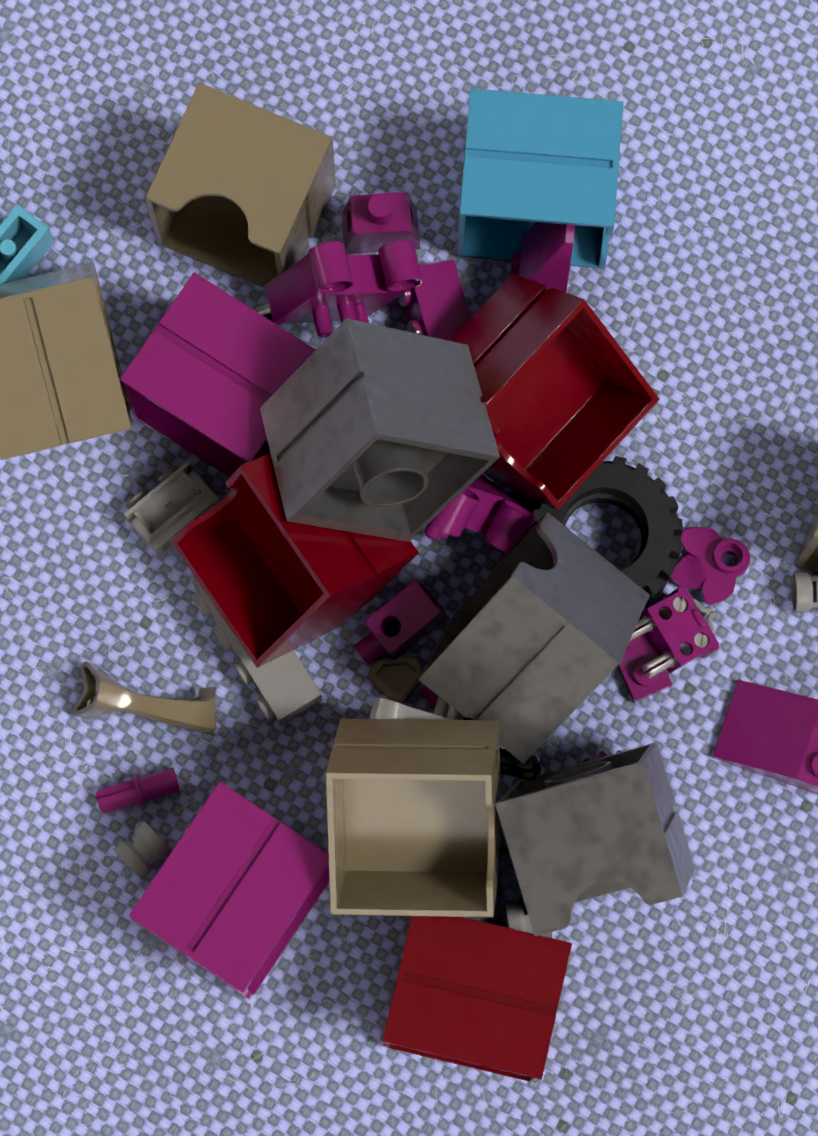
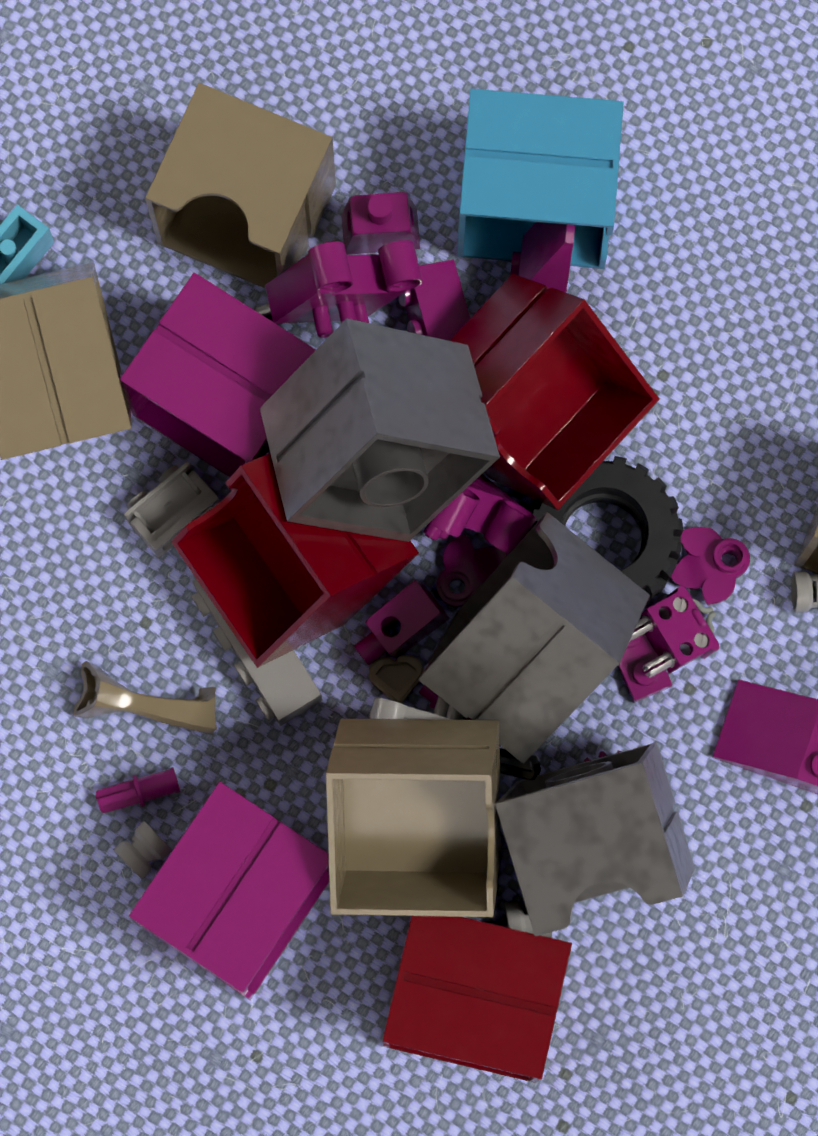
none -> magenta plate [436,534,507,607]

